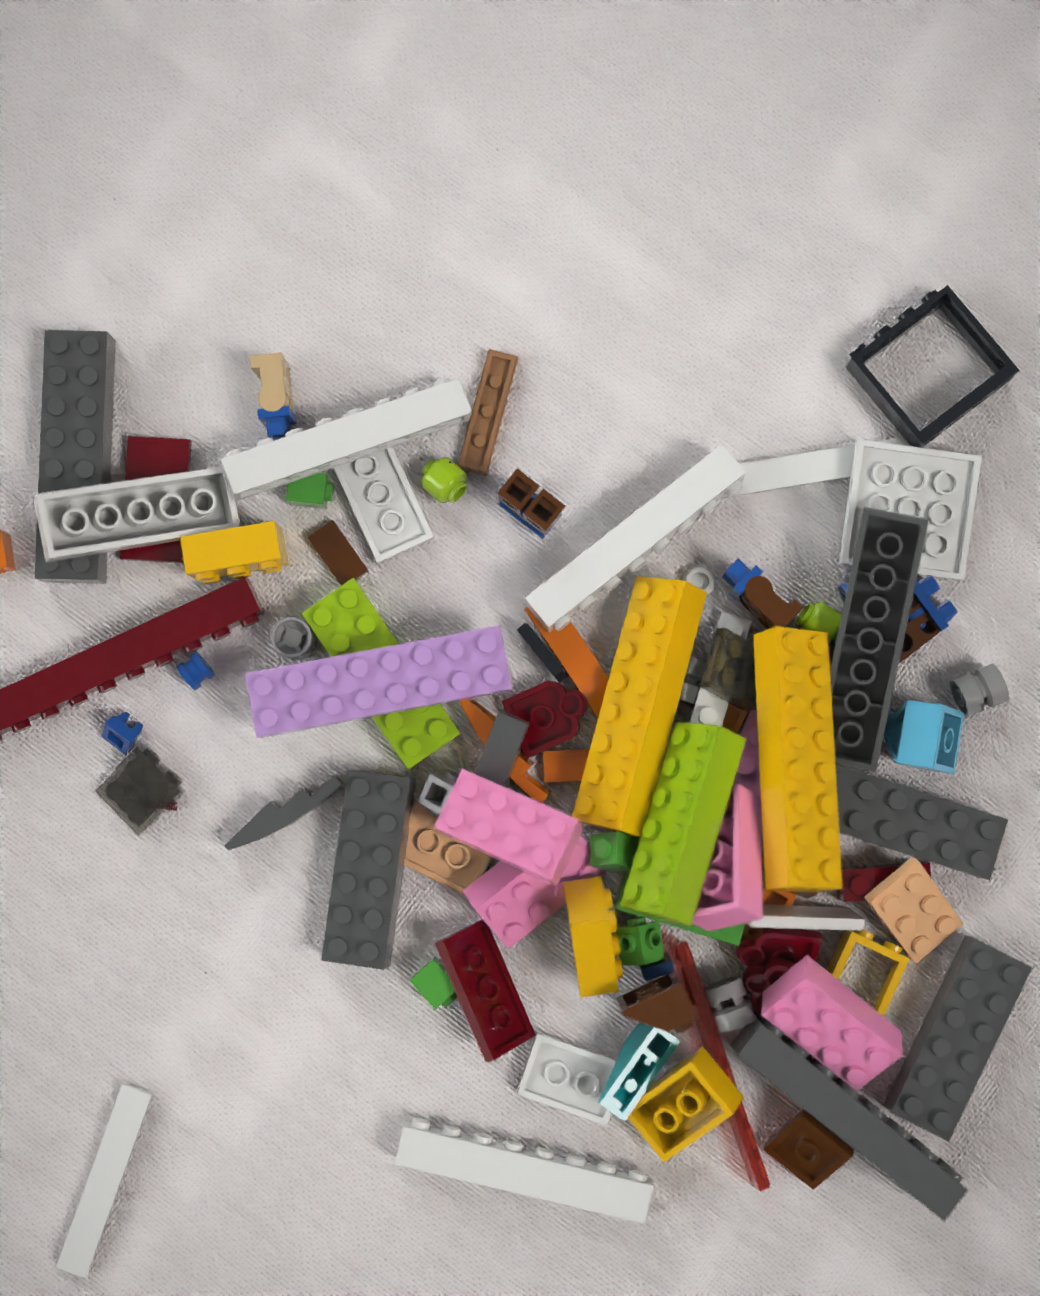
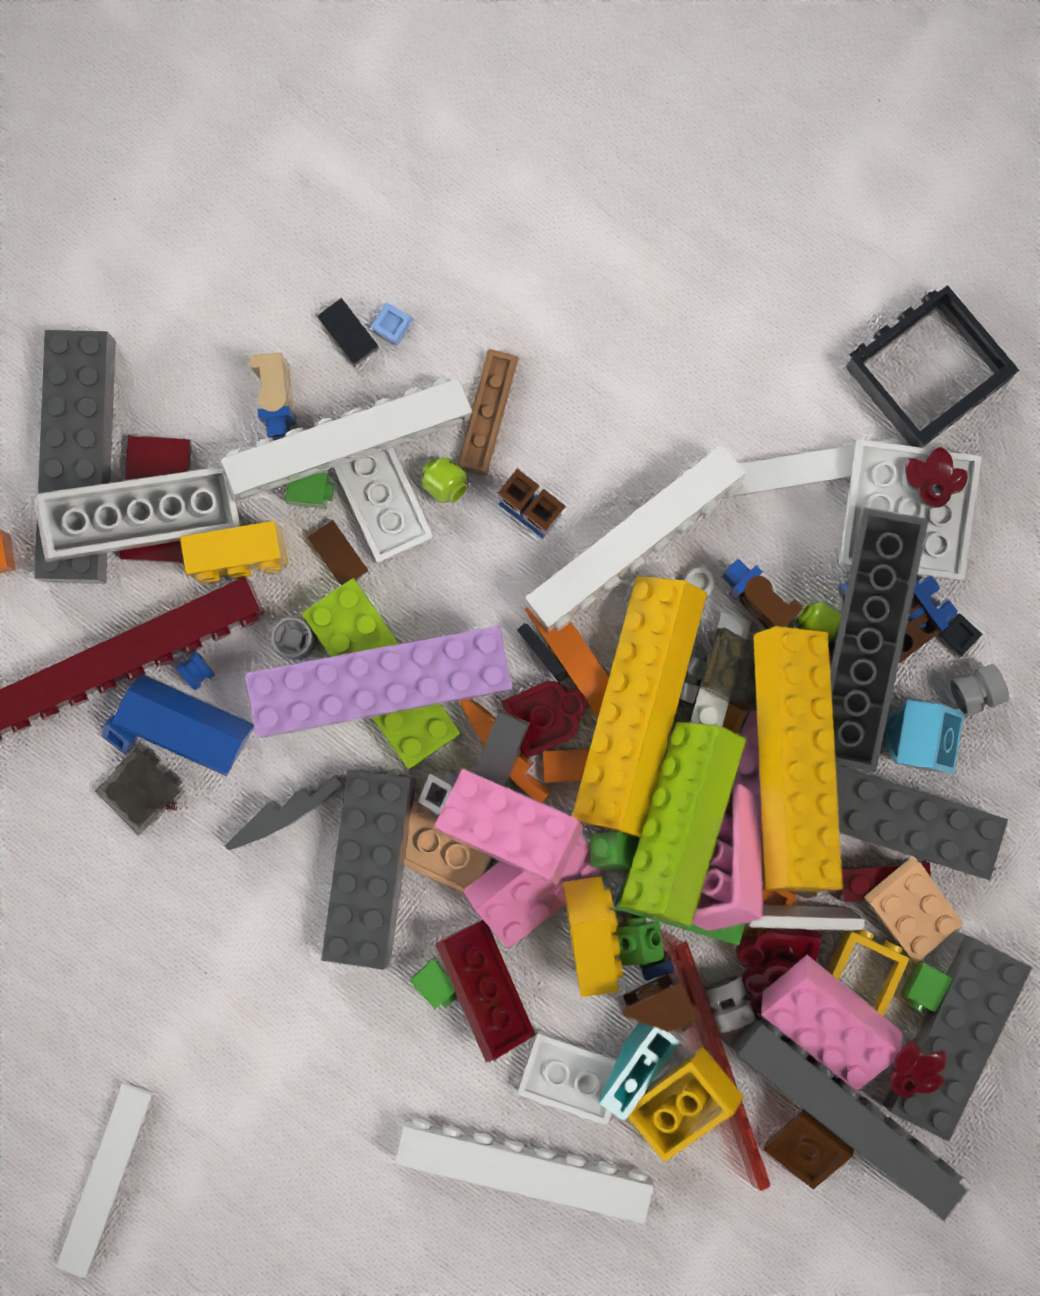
none -> blue slope [112,675,254,777]
none -> black tile [317,298,379,366]
none -> light blue tile [370,302,413,346]
none -> dark red plate [890,1040,947,1097]
none -> bright green brick [901,961,953,1013]
none -> dark red plate [905,447,968,508]
none -> black tile [936,613,983,657]

